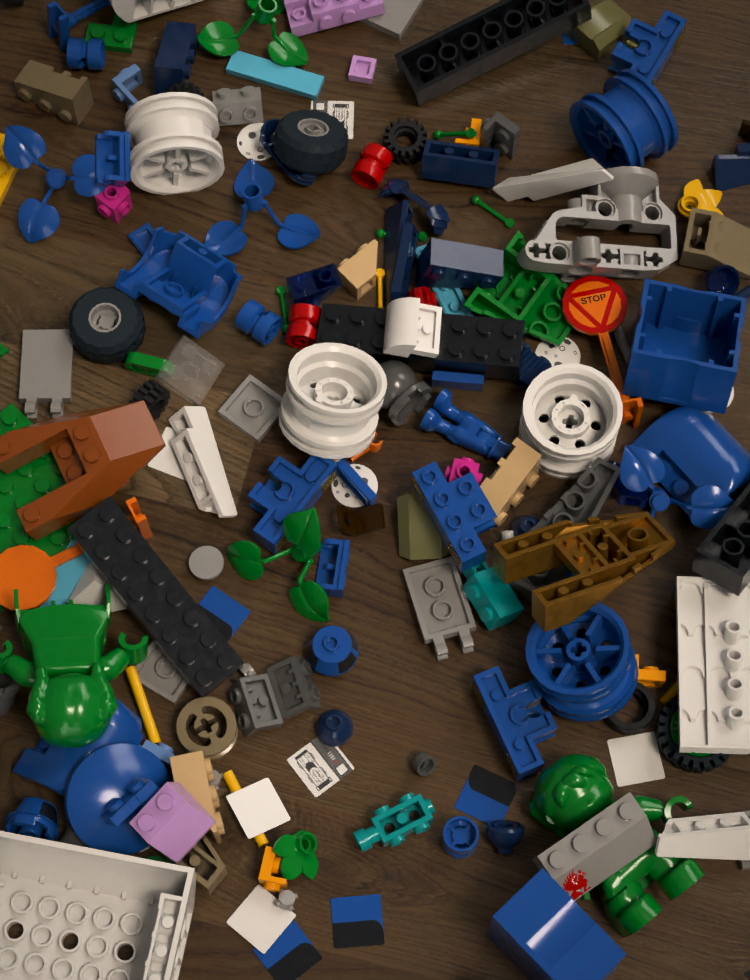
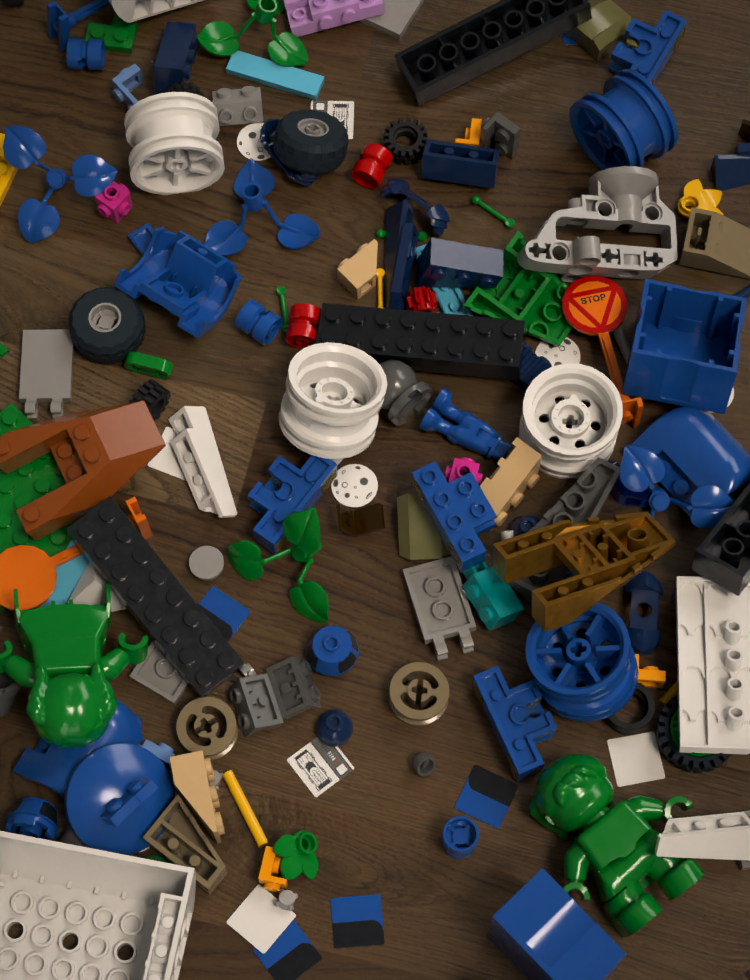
dark tan wedge [14,60,94,125] -> none
blue hinge [95,130,130,187] -> none
yellow bar [125,665,161,744] -> none
lavender slope [129,782,216,863] -> none
clear plate [155,335,225,406] -> none
light grey tile [218,374,283,444] -> none
white sticker [226,778,290,839] -> none
clear blue slope [286,263,342,306] -> none
blue hinge [316,538,350,598] -> none
blue tile [336,458,377,507] -> none
lavender tile [348,55,377,84] -> none
orange hand [349,432,383,462] -> none
teal brick [353,792,435,853] -> none
white brick [383,297,442,358] -> none
blue tile [432,370,484,392] -> none
green hinge [433,128,476,139] -> none
dark blue brick [486,820,525,854] -> none
white wedge [493,158,614,202] -> none
light grey slope [532,792,657,901] -> none
clear blue piece [705,265,740,296] -> none
none -> dark tan wheel [389,662,449,726]
none -> dark blue piece [625,571,663,656]

